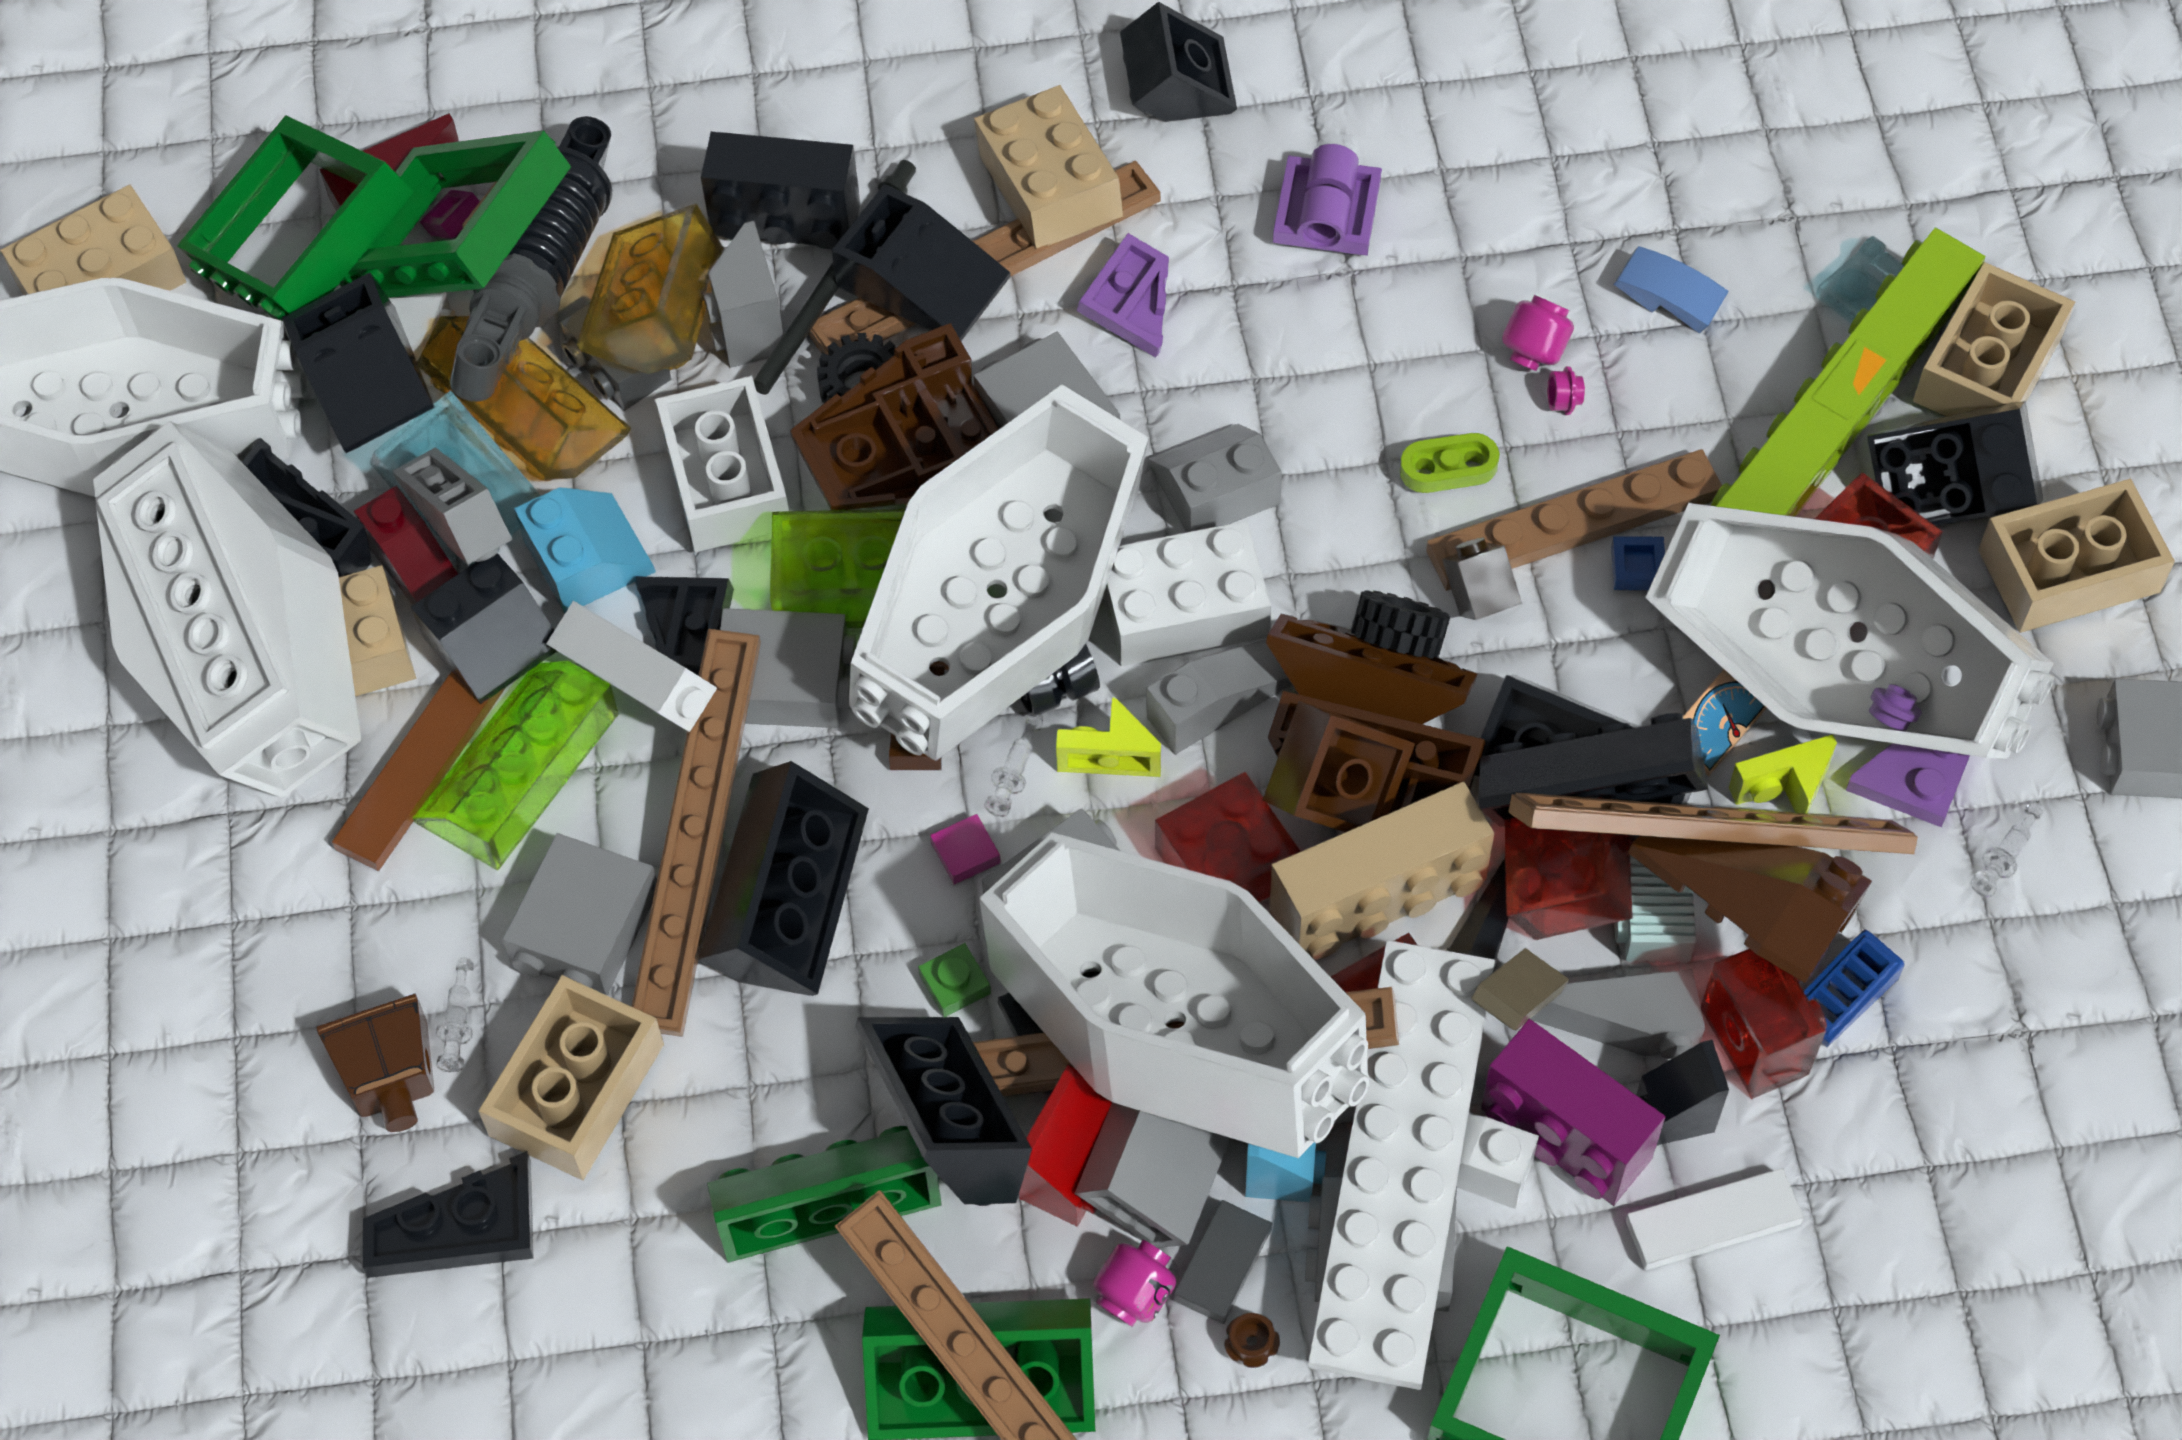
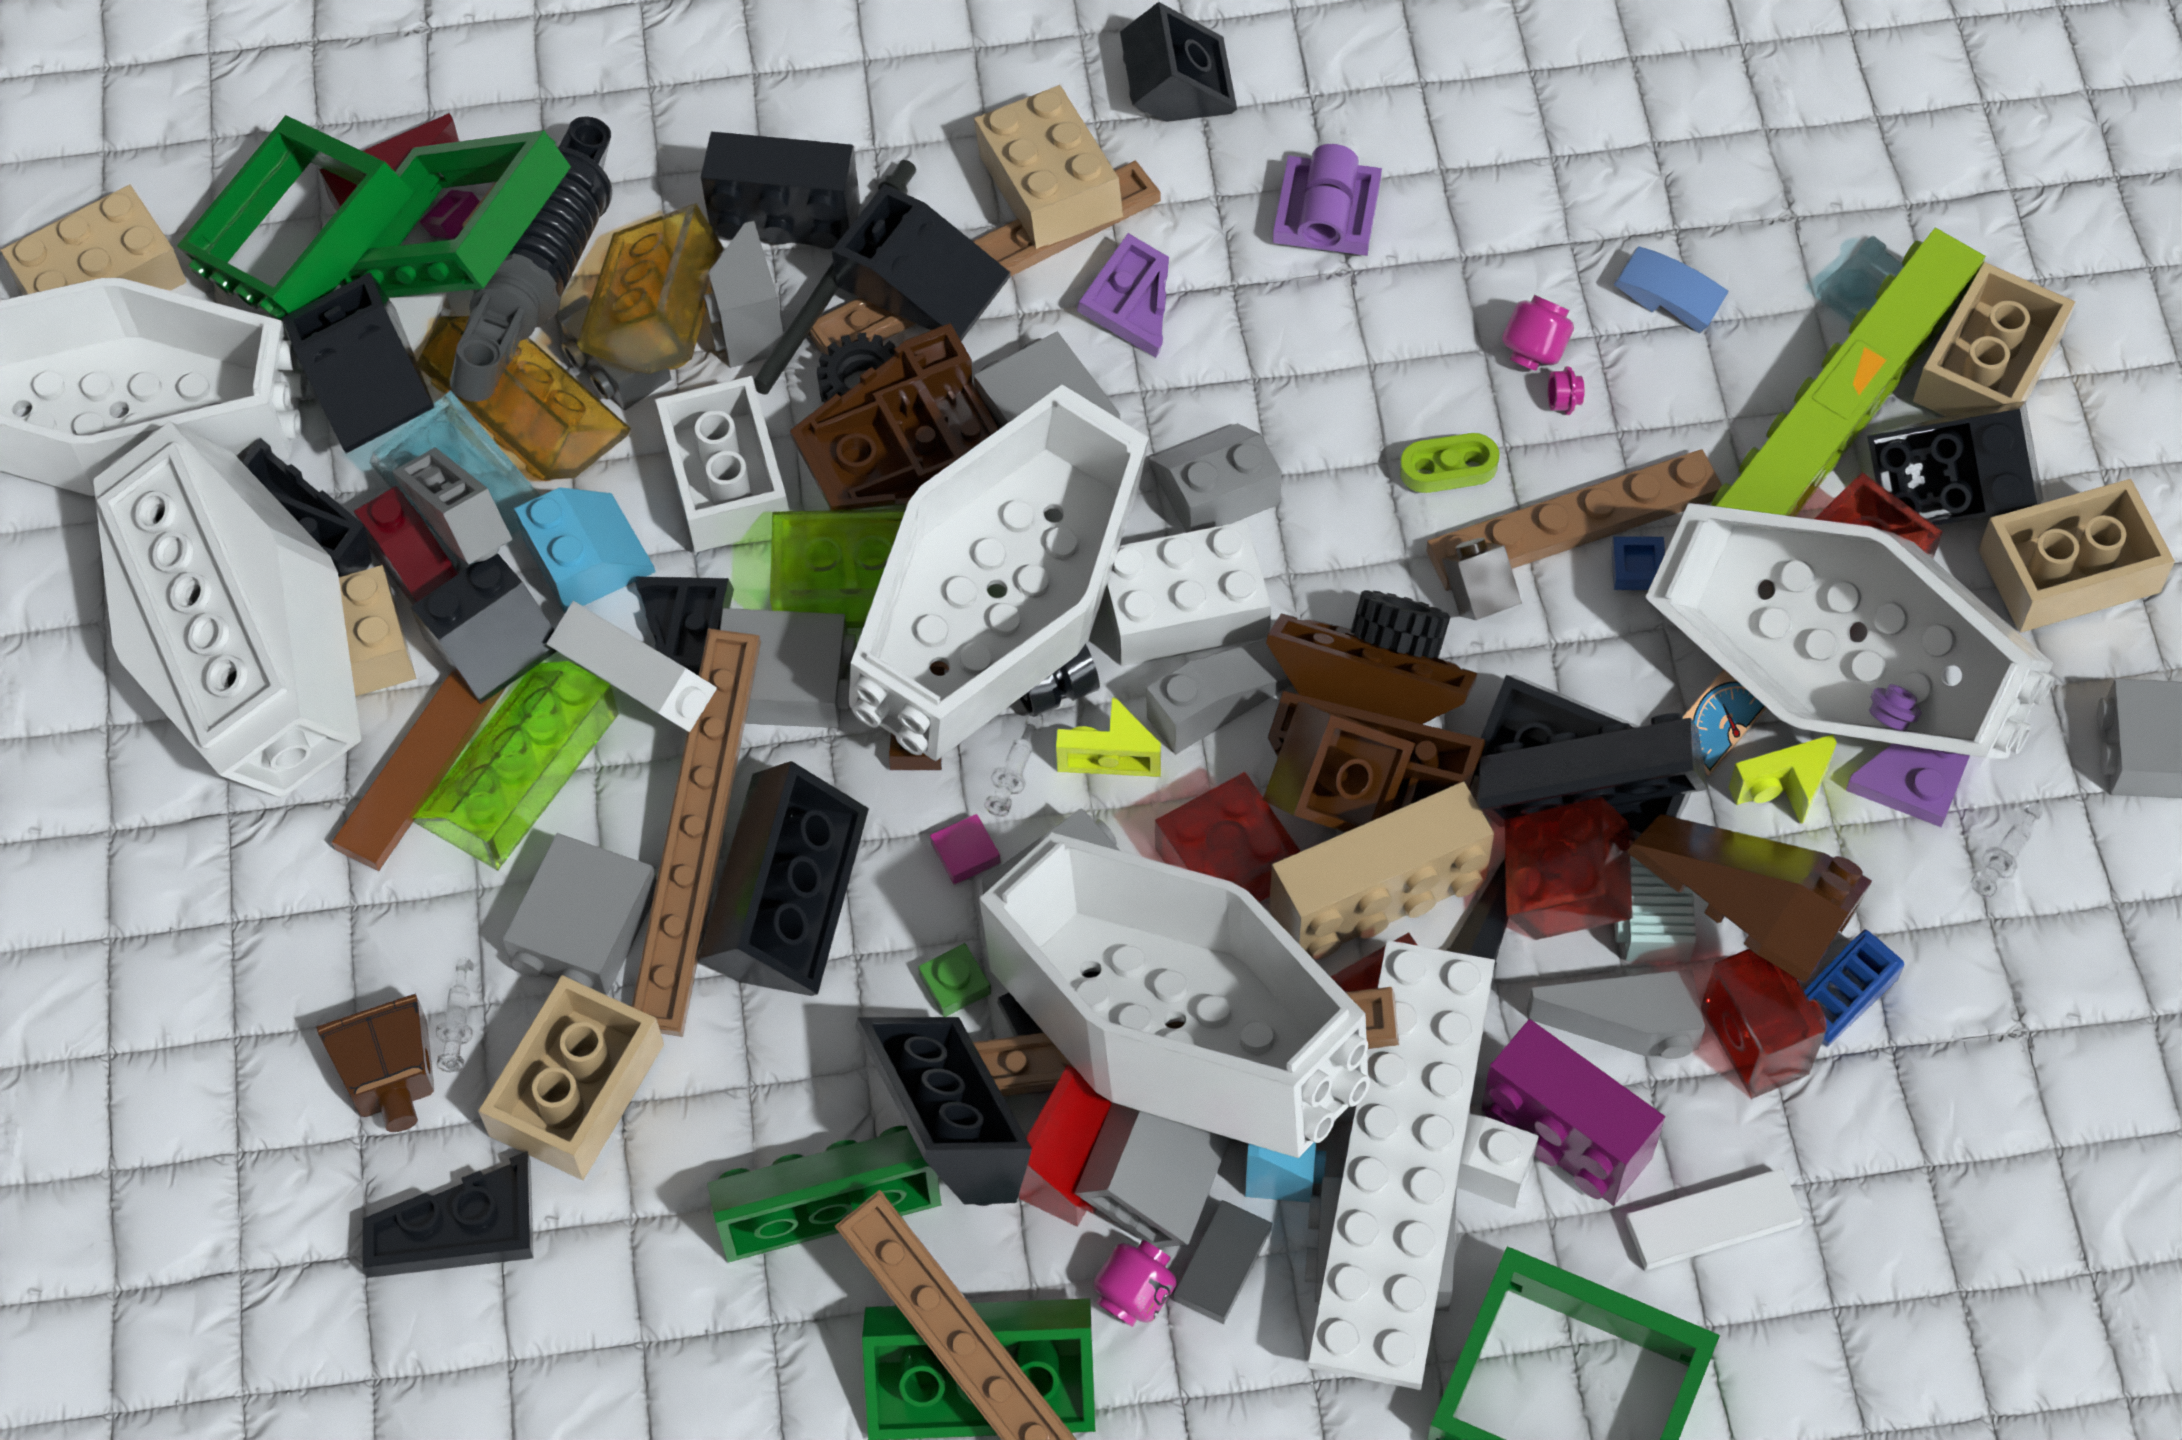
reddish brown plate [1224,1313,1280,1368] -> none
dark tan tile [1471,948,1569,1031] -> none
medium nougat tile [1509,793,1918,854] -> none
black slope [1636,1040,1729,1145] -> none

